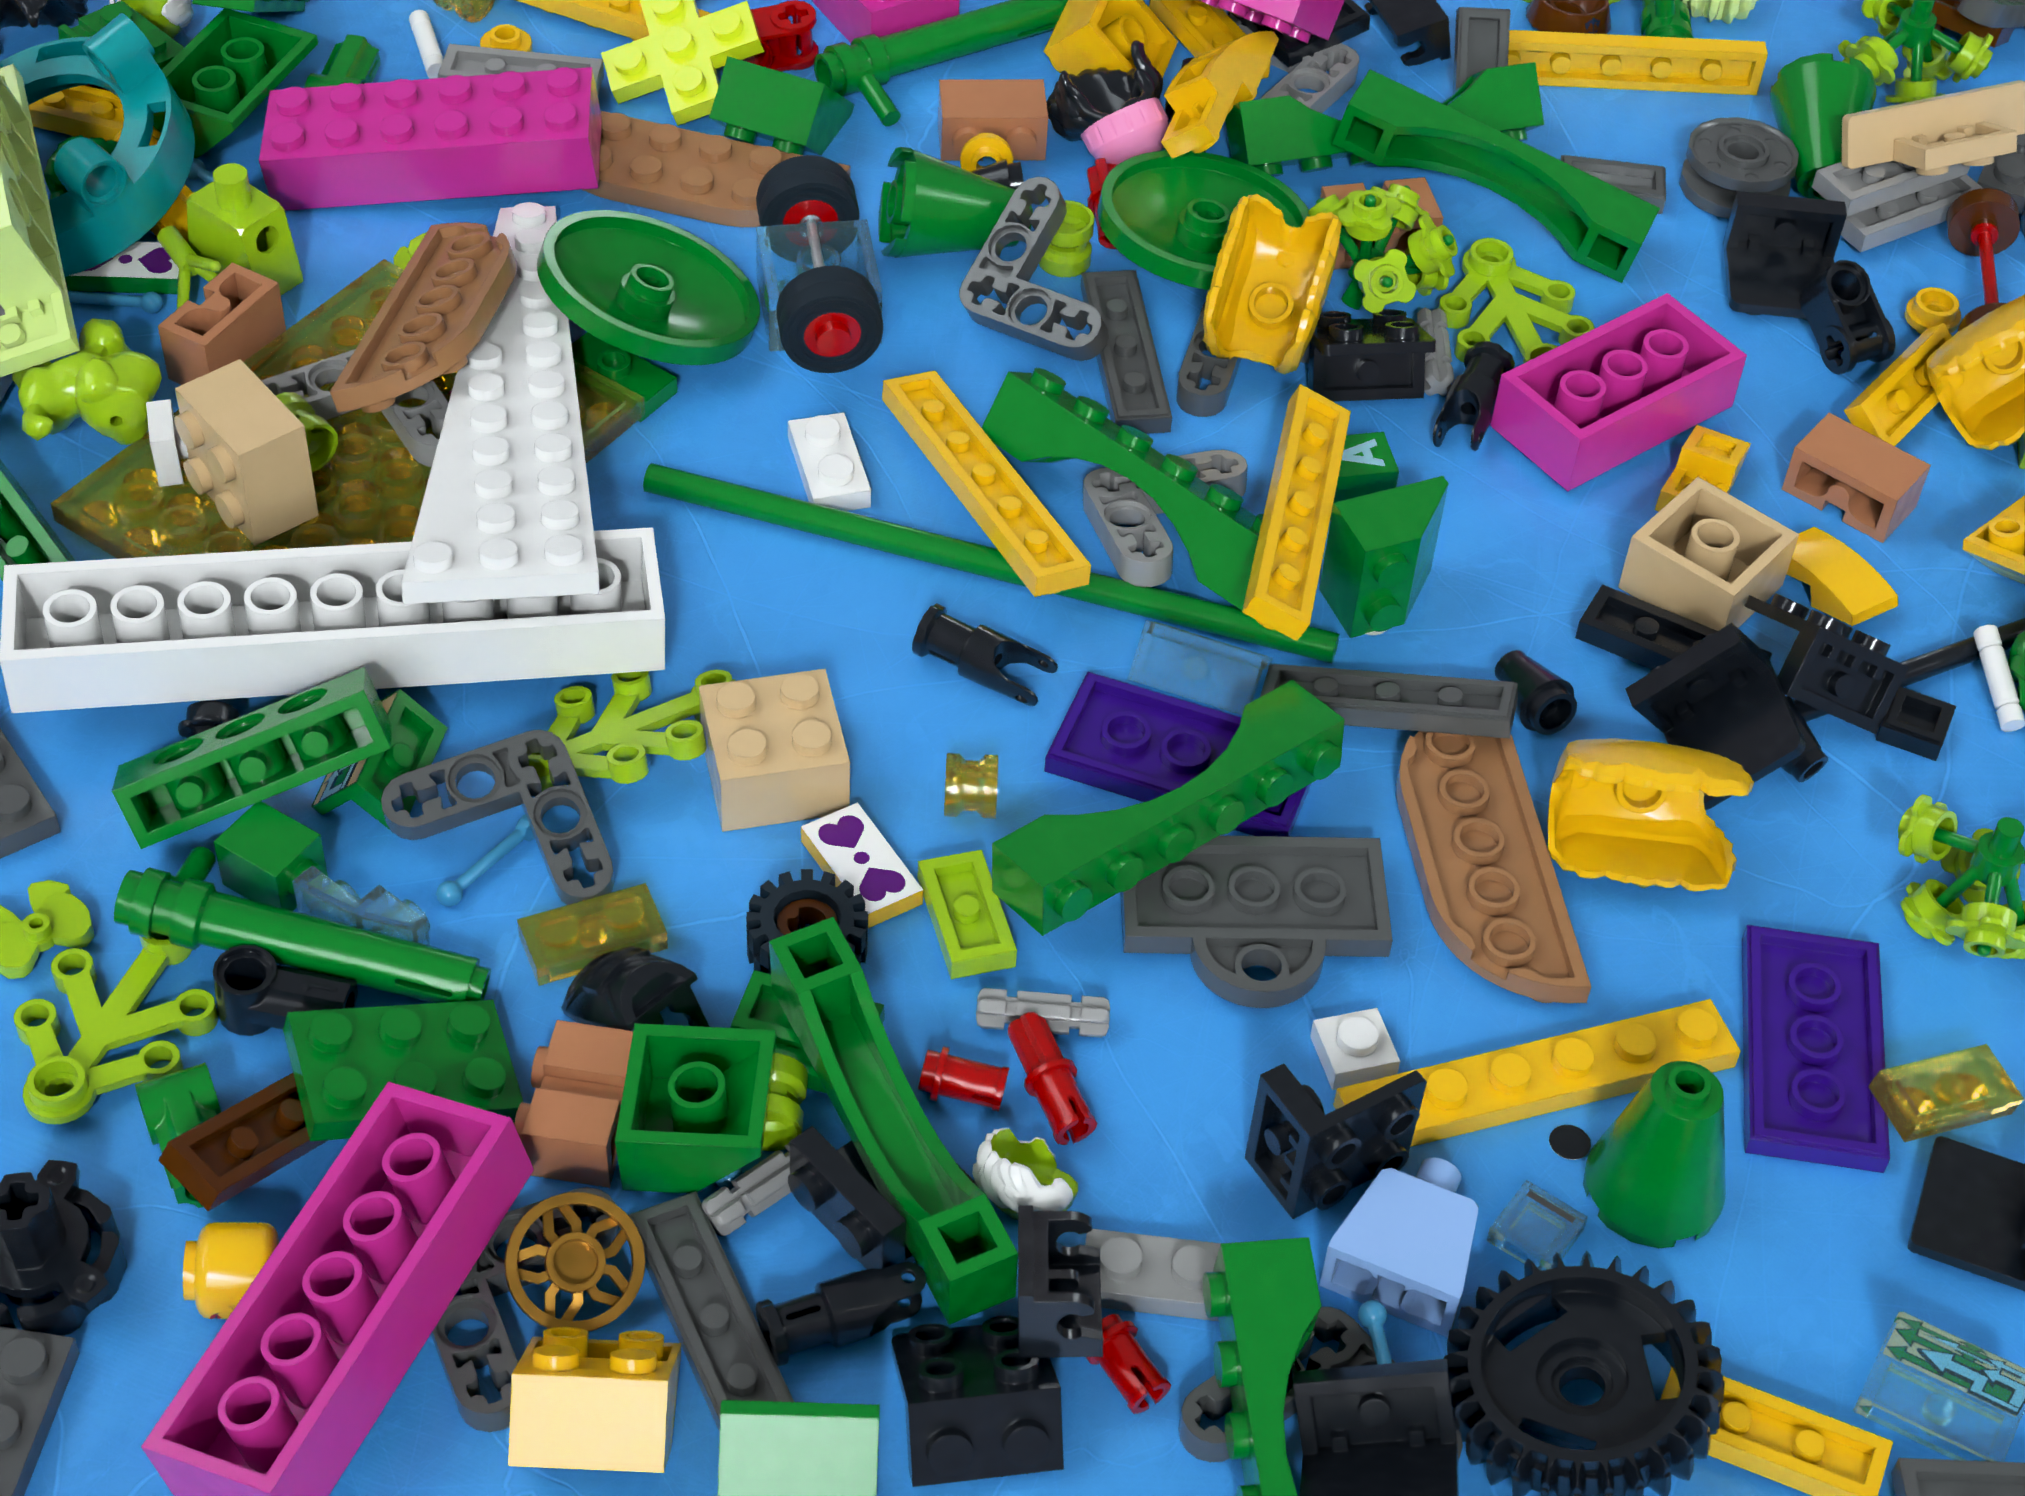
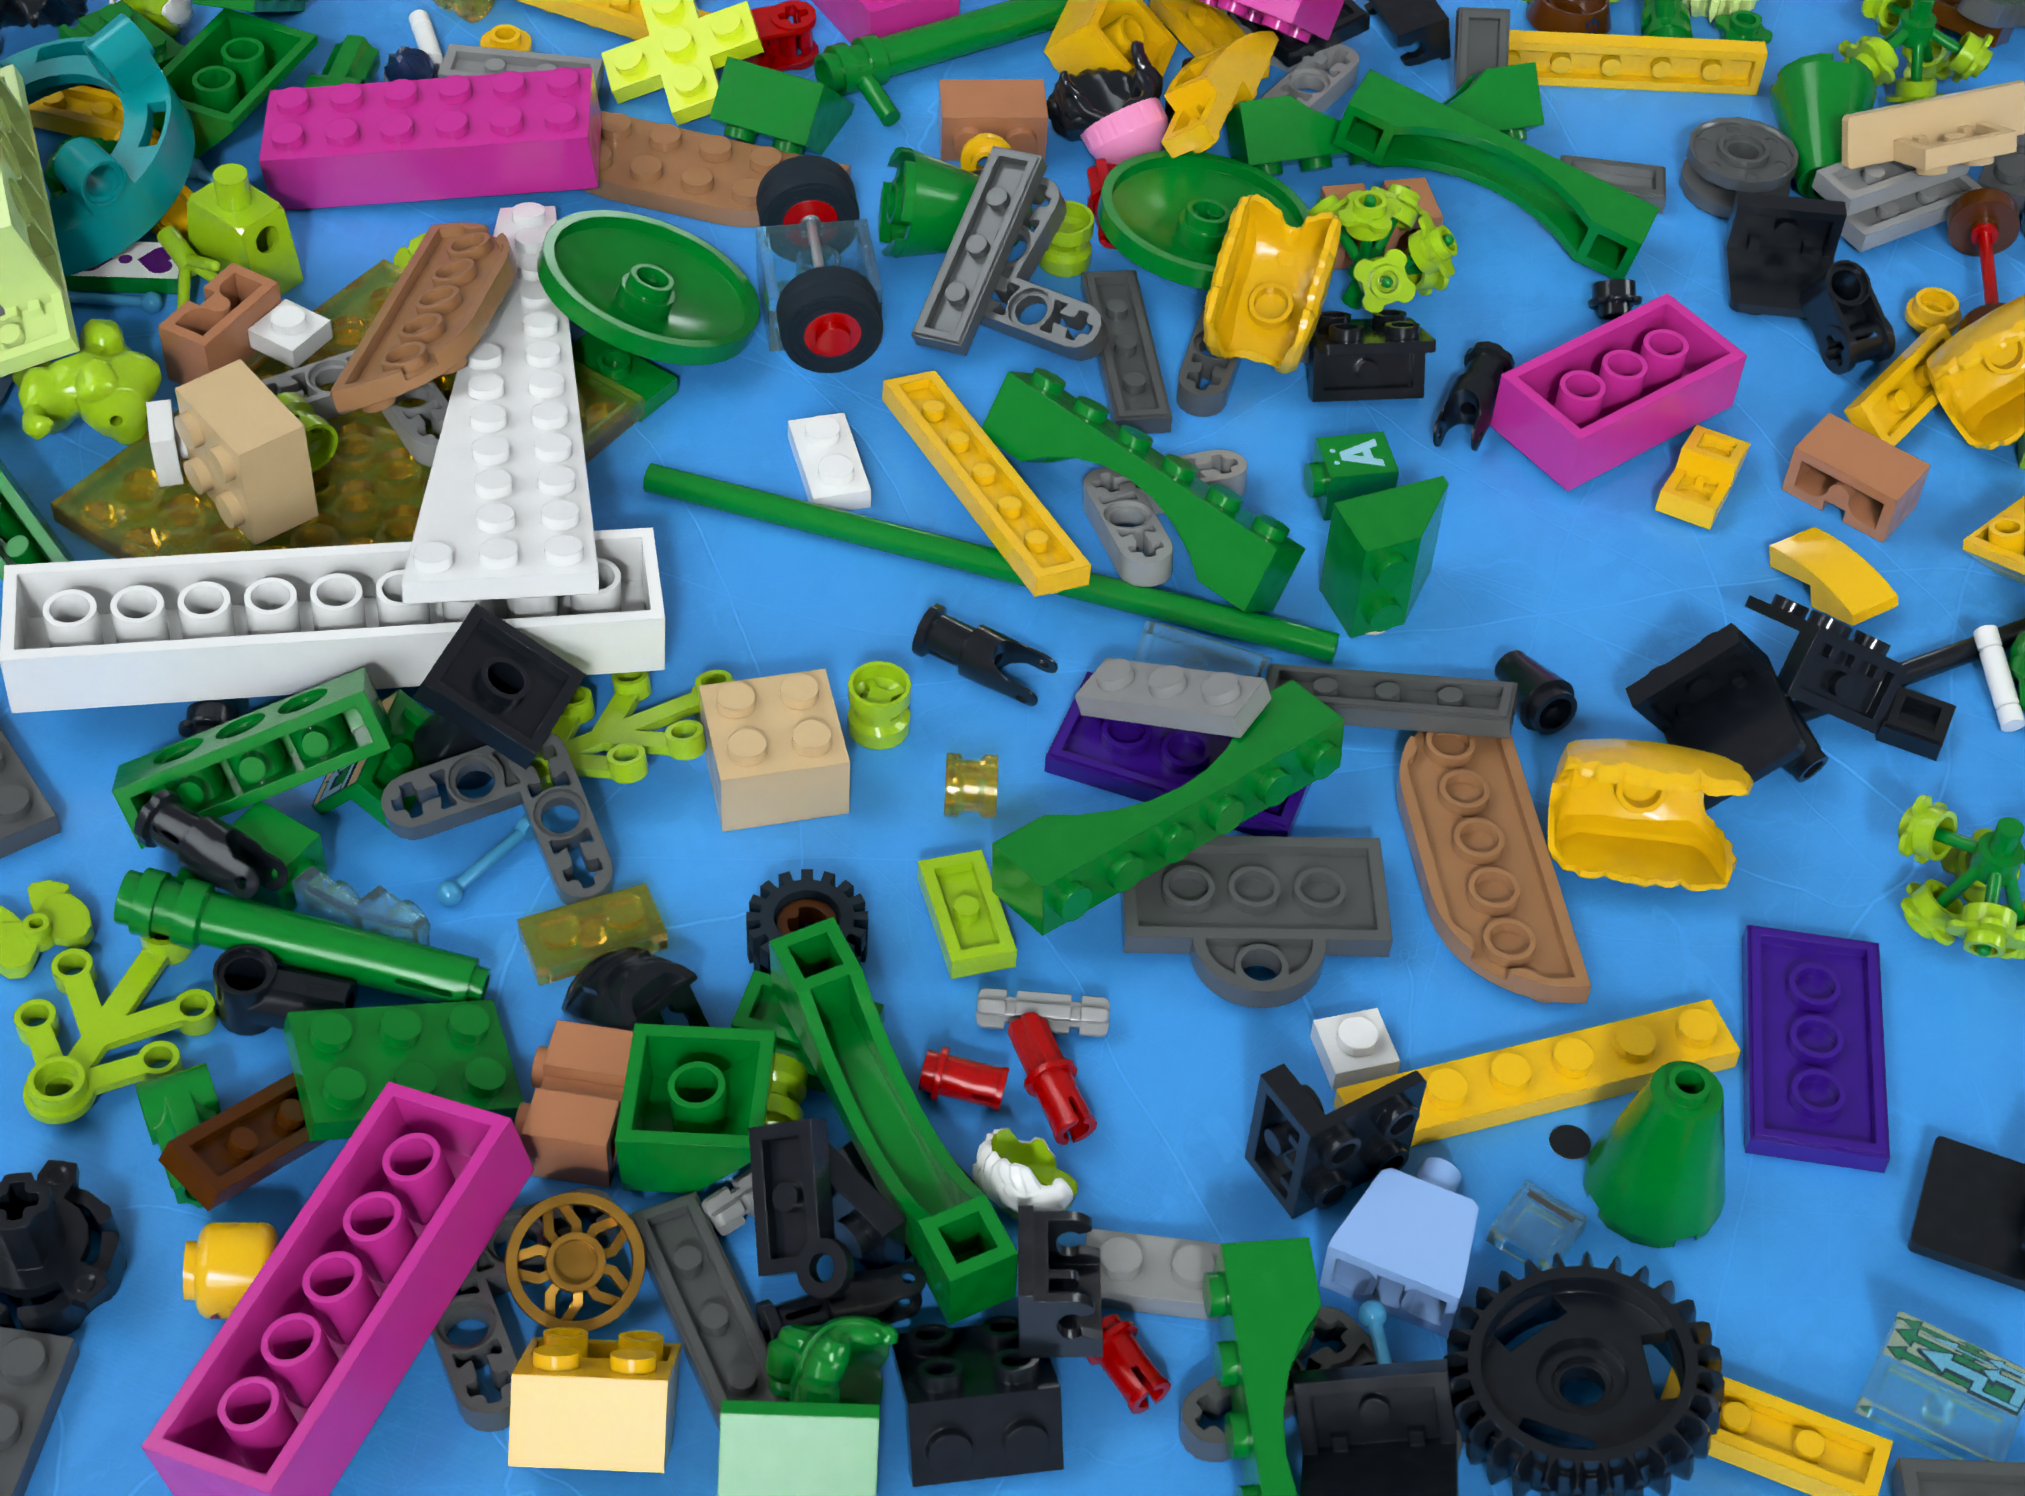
tile [801,802,923,928] -> none
yellow plate [1242,384,1351,641] -> none
light grey axle [1416,307,1454,397] -> none
lime plant [1438,238,1595,364] -> none
black plate [1575,584,1773,669] -> none
tan brick [1618,477,1799,631] -> none
clear yellow plate [1868,1044,2024,1142] -> none
none -> black piece [134,789,288,899]
none -> white plate [248,299,333,369]
none -> dark blue plate [384,46,436,82]
none -> black plant [413,603,586,790]
none -> black hinge [748,1118,855,1298]
none -> green hair [765,1316,898,1405]
none -> lime wheel [847,661,911,750]
none -> tile [911,146,1047,356]
none -> light grey plate [1074,658,1272,738]
none -> black plate [1588,279,1642,320]
none -> green plate [1715,10,1773,44]

